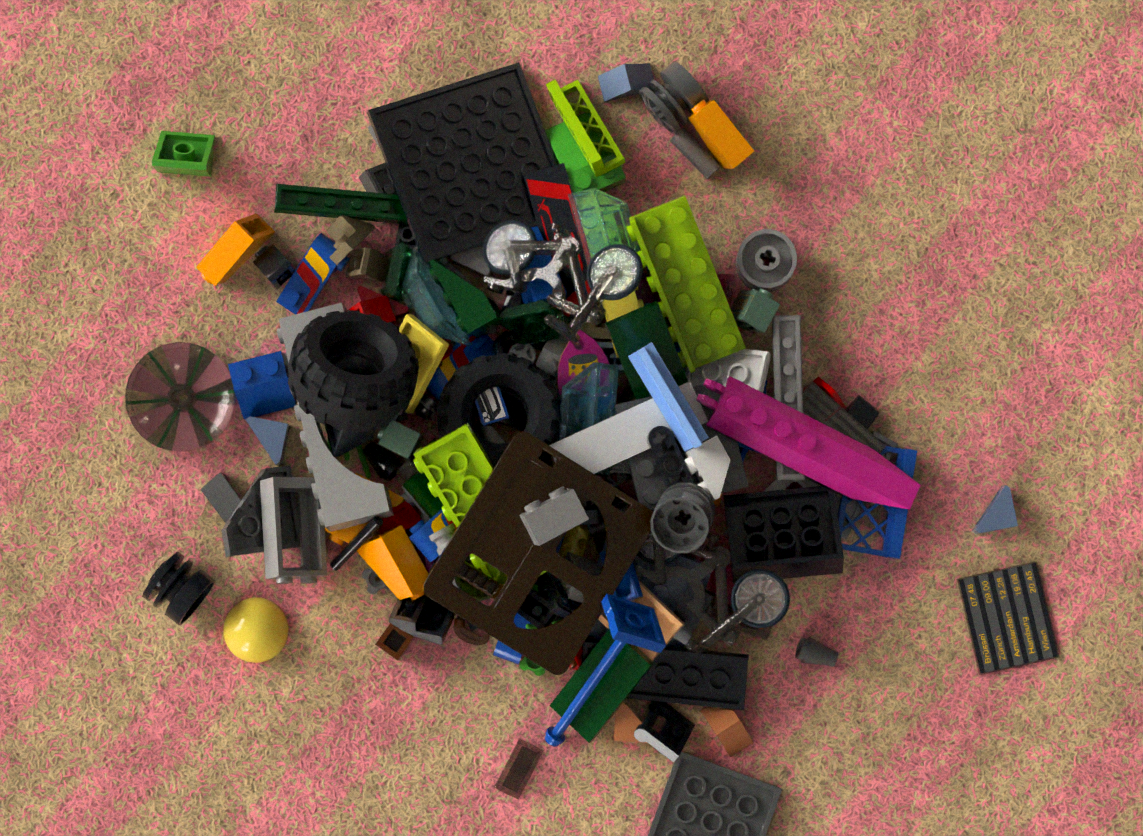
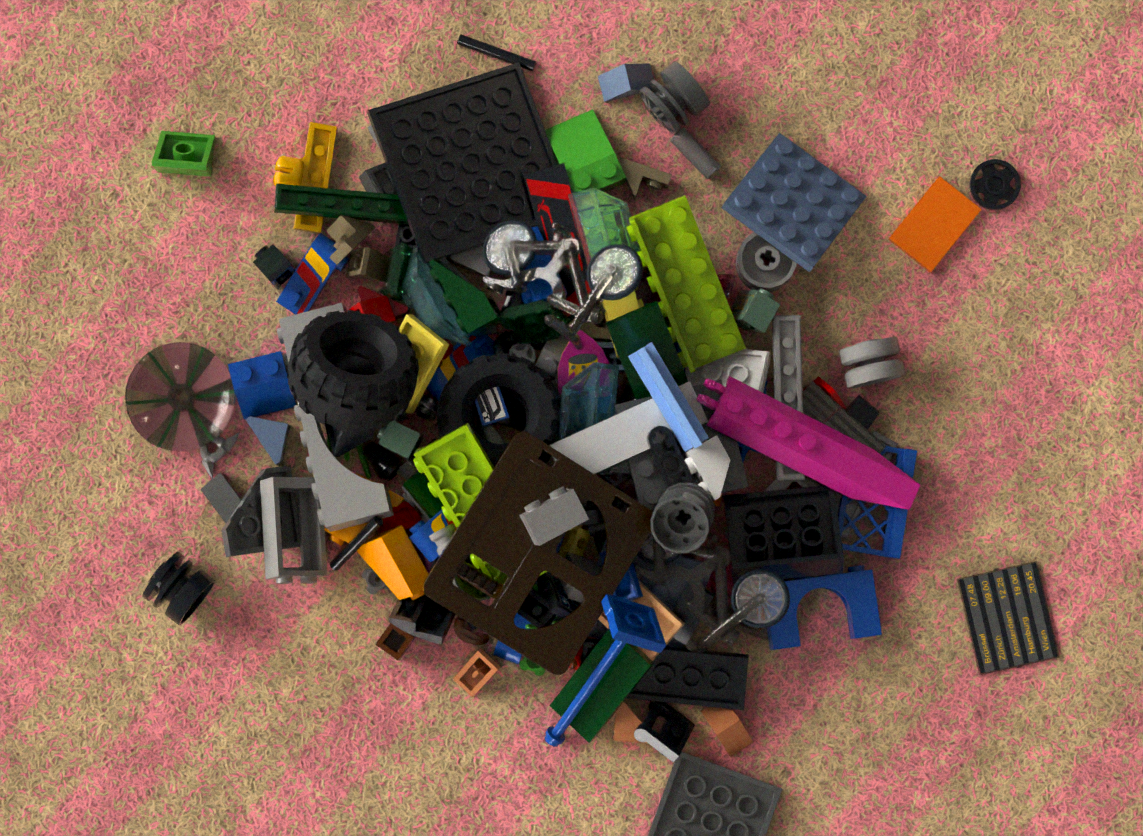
light orange slope [196,213,275,286] -> none
light yellow piece [223,597,289,663] -> none
clear smoke slope [494,738,544,800] -> none
lime fence [546,79,626,177] -> none
light orange slope [688,99,754,169] -> none
dark grey cone [795,637,838,667] -> none
sand blue slope [972,485,1018,534] -> none
none -> light grey piece [195,431,240,479]
none -> yellow plate [273,122,337,234]
none -> nougat slope [453,648,502,698]
none -> black bar [457,34,536,71]
none -> dark tan slope [619,157,672,200]
none -> sand blue plate [721,133,866,272]
none -> blue arch [761,565,882,650]
none -> light grey wheel [839,337,906,389]
none -> orange tile [888,176,982,273]
none -> black wheel [969,159,1021,210]

